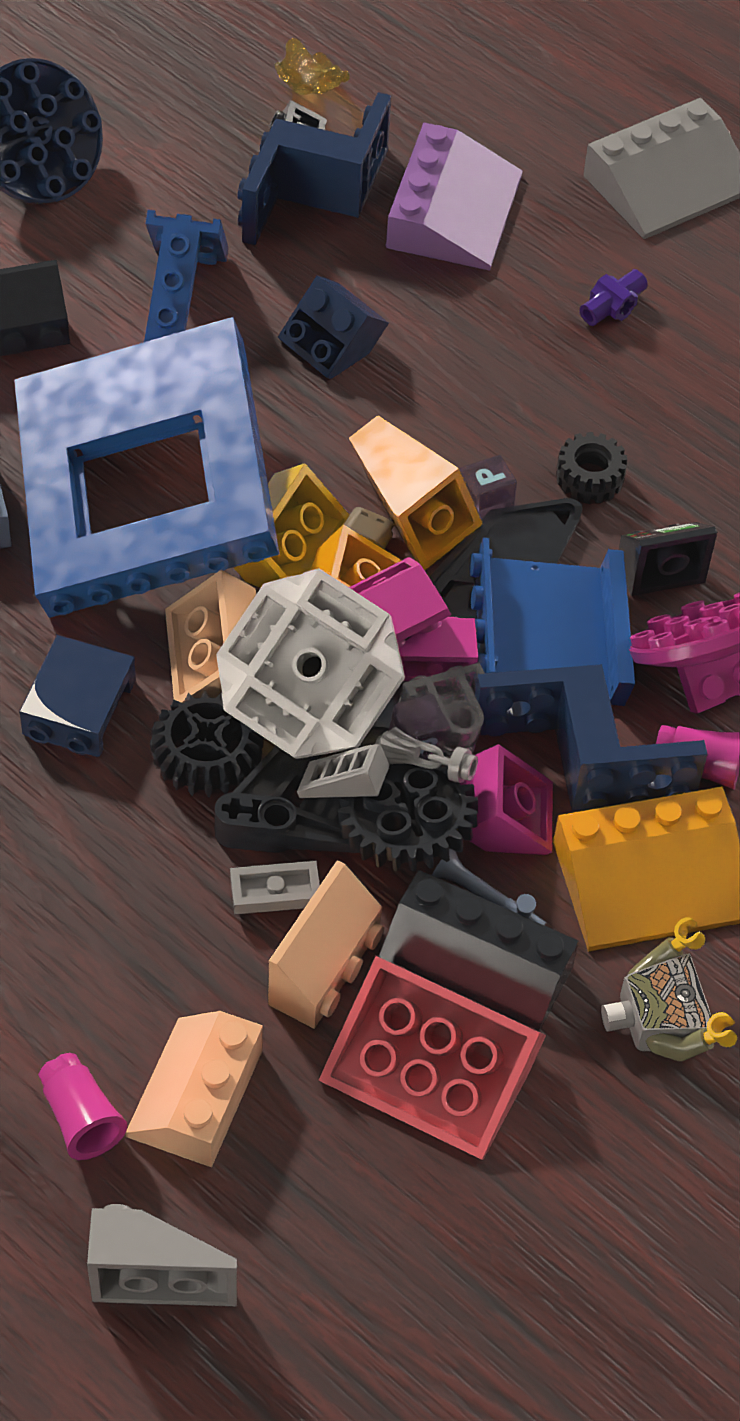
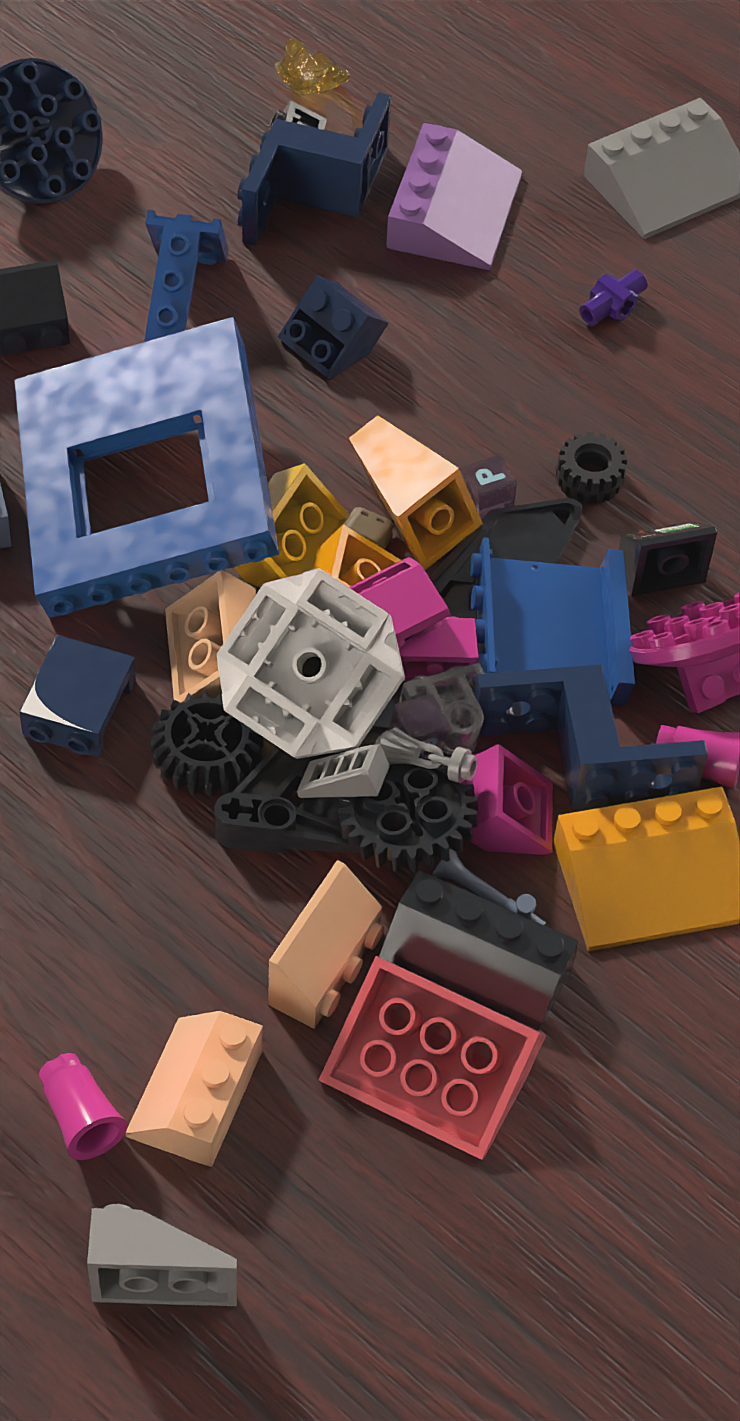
light grey plate [230,861,320,914] -> none
torso [601,917,737,1062] -> none

